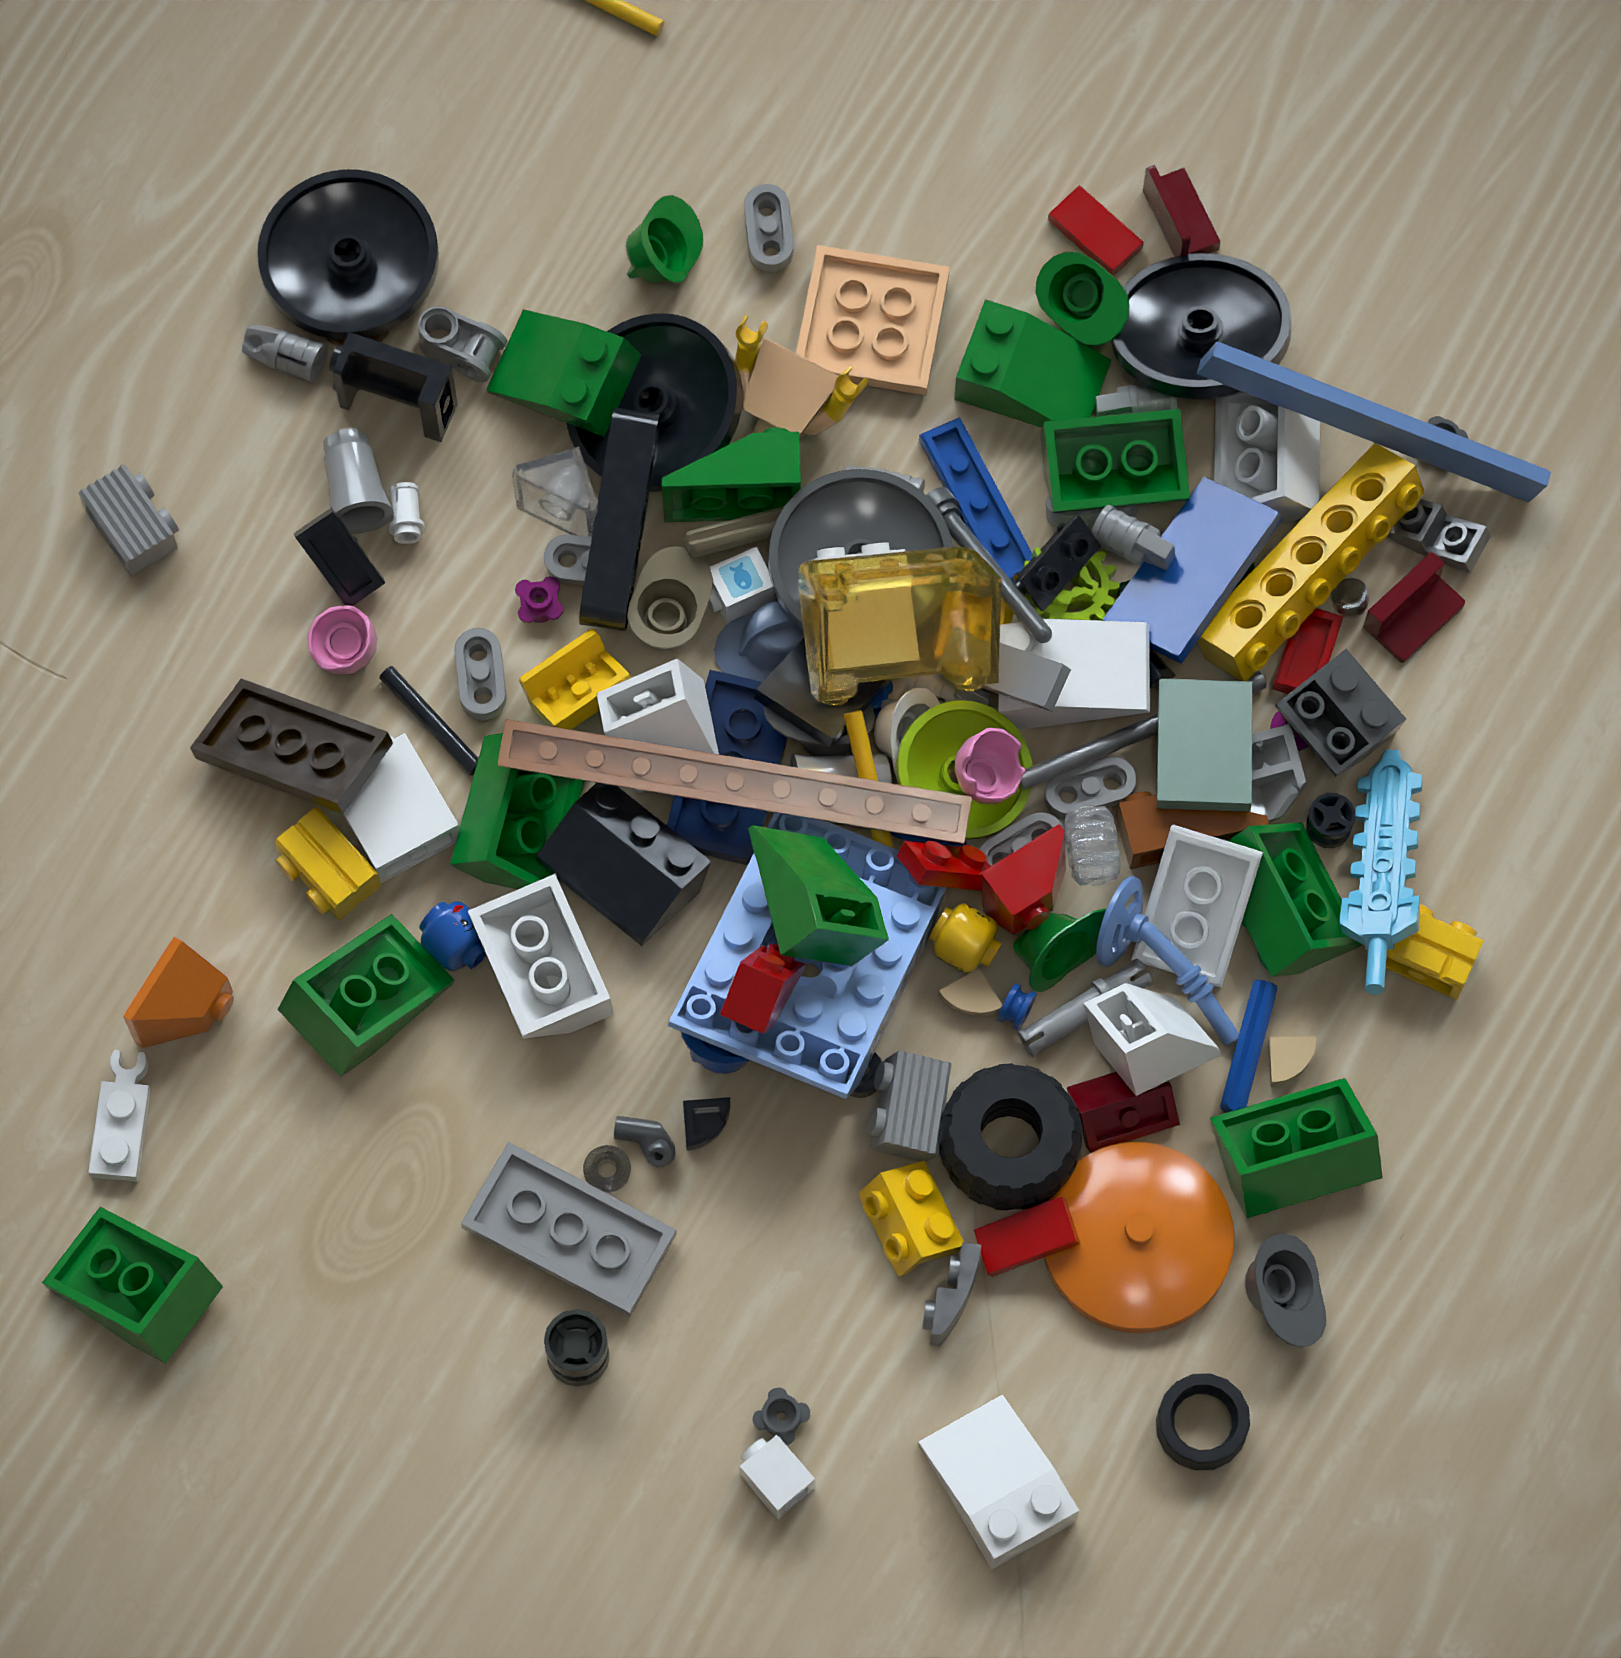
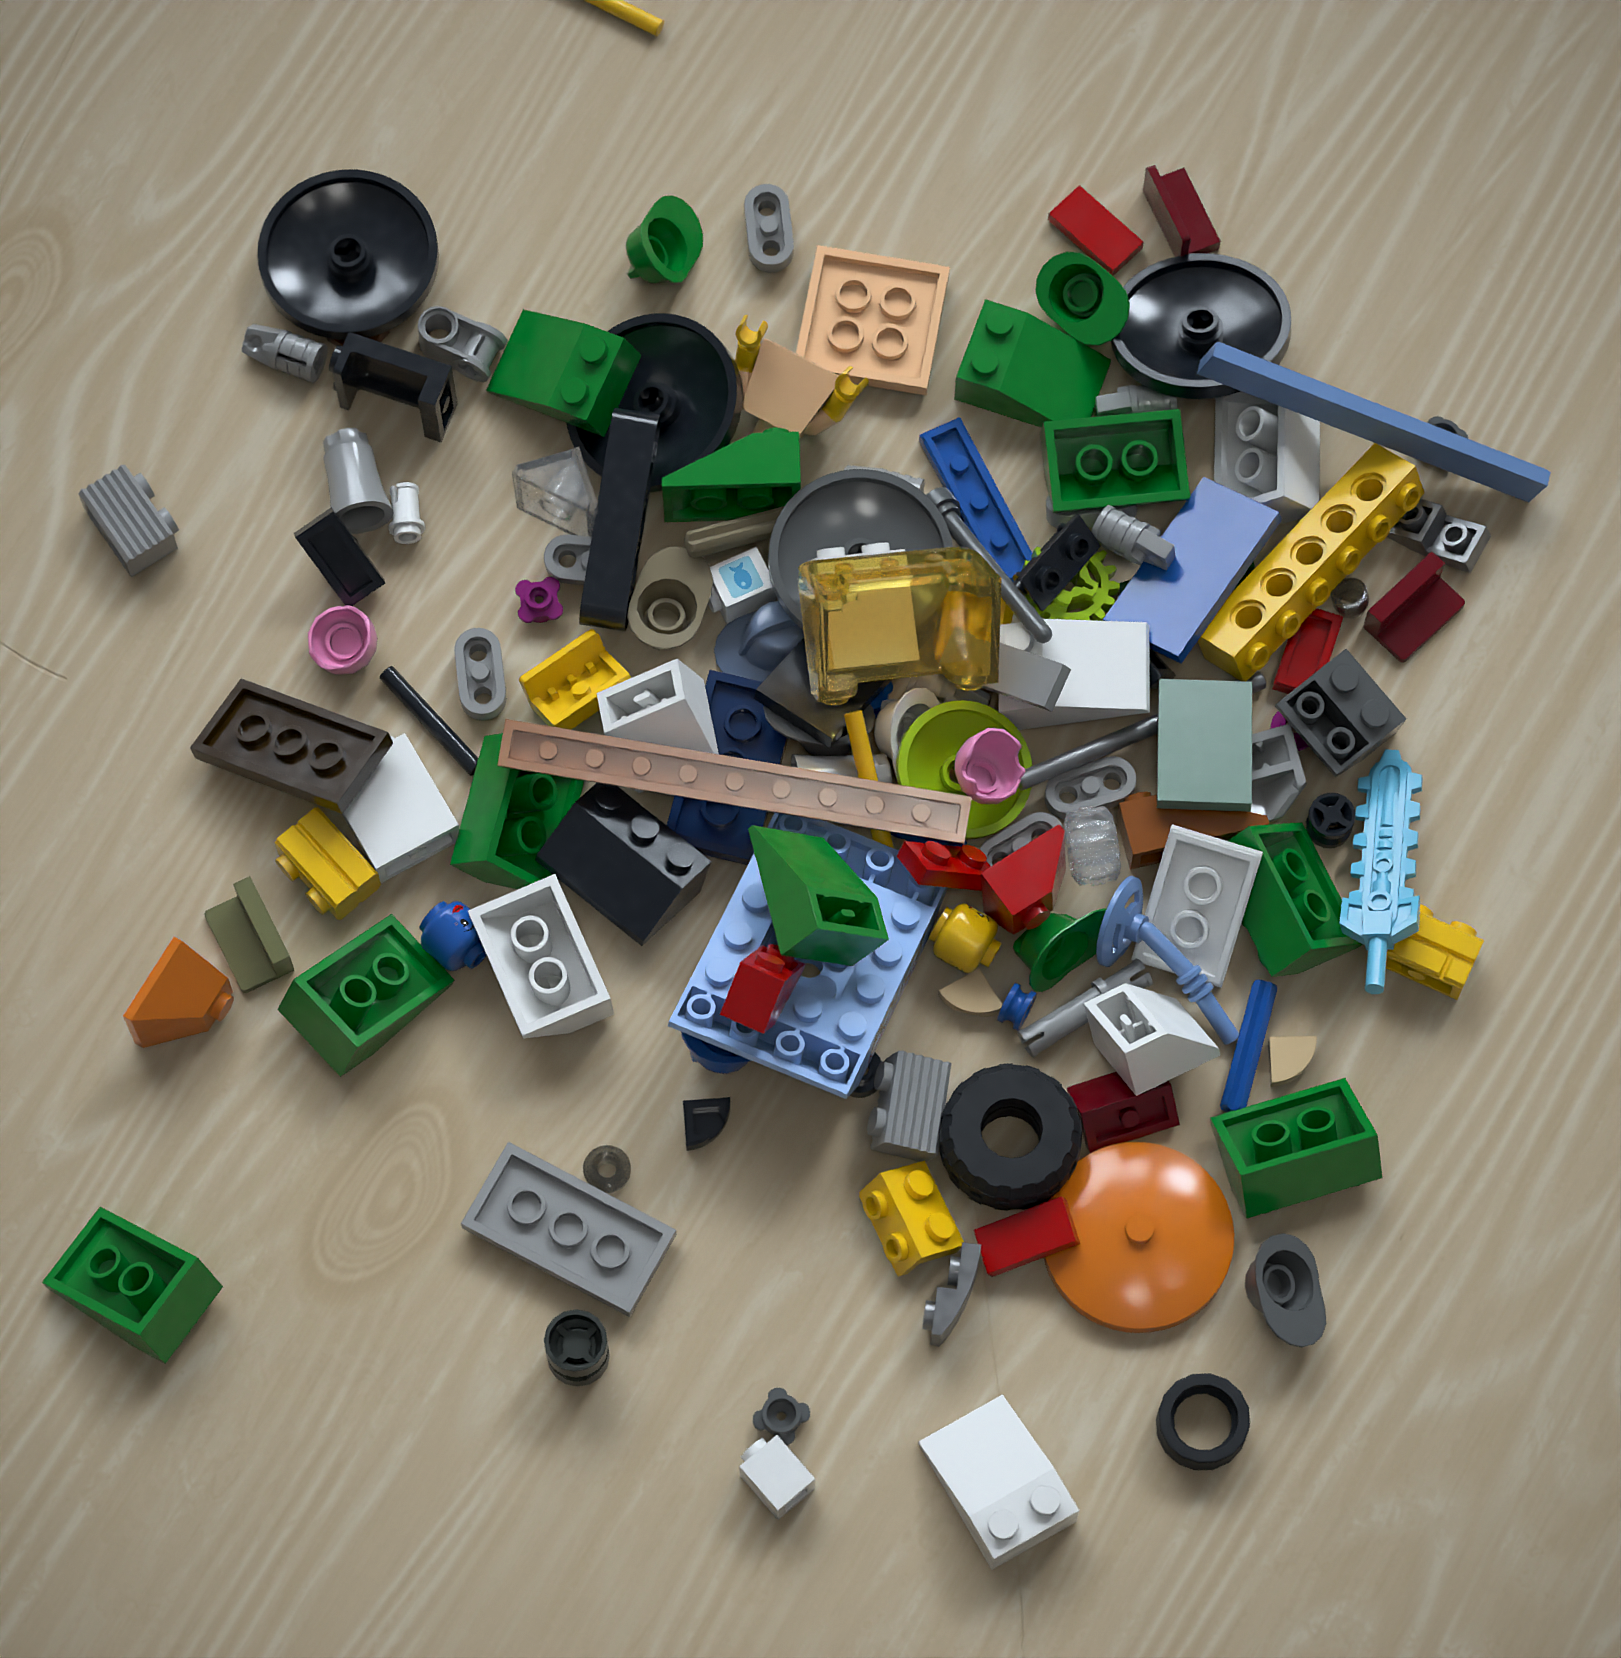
white plate [88,1050,151,1182] -> none
dark grey arm [614,1116,676,1168] -> none
none -> olive panel [204,876,294,993]

